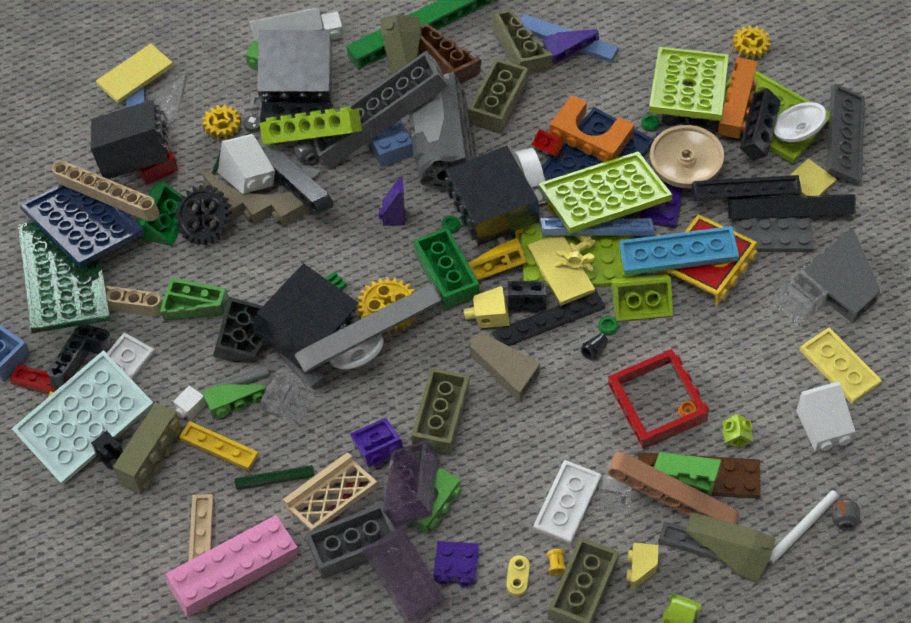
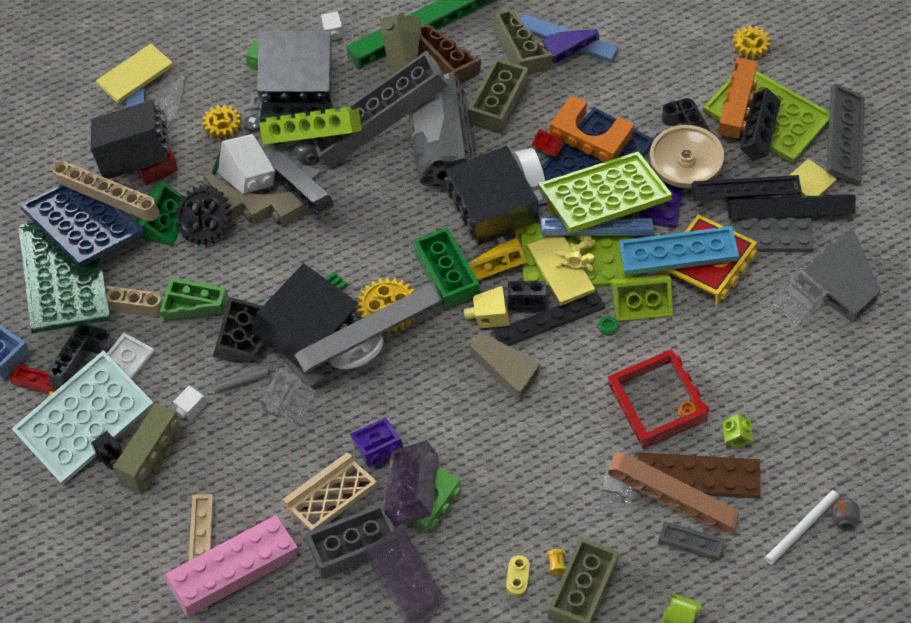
yellow plate [179,421,259,471] -> none
bright green slope [202,384,268,420] -> none
dark green axle [234,465,315,490] -> none
white slope [249,8,323,42] -> none
medium blue brick [368,119,414,167] -> none
dark purple slope [379,178,405,226] -> none
olive brick [411,368,470,455] -> none
dark purple plate [433,541,479,587] -> none
green tile [442,216,460,234] -> none
white tile [533,460,602,545] -> none
black cone [581,333,608,360] -> none
light yellow slope [626,543,659,590] -> none
green tile [641,114,659,132] -> none
lime plate [649,47,729,121] -> none
bright green wedge [654,452,721,497] -> none
olive wedge [685,512,776,583] -> none
white dish [774,102,827,142] -> none
white slope [796,381,855,451] -> none
light yellow tile [799,327,882,404] -> none

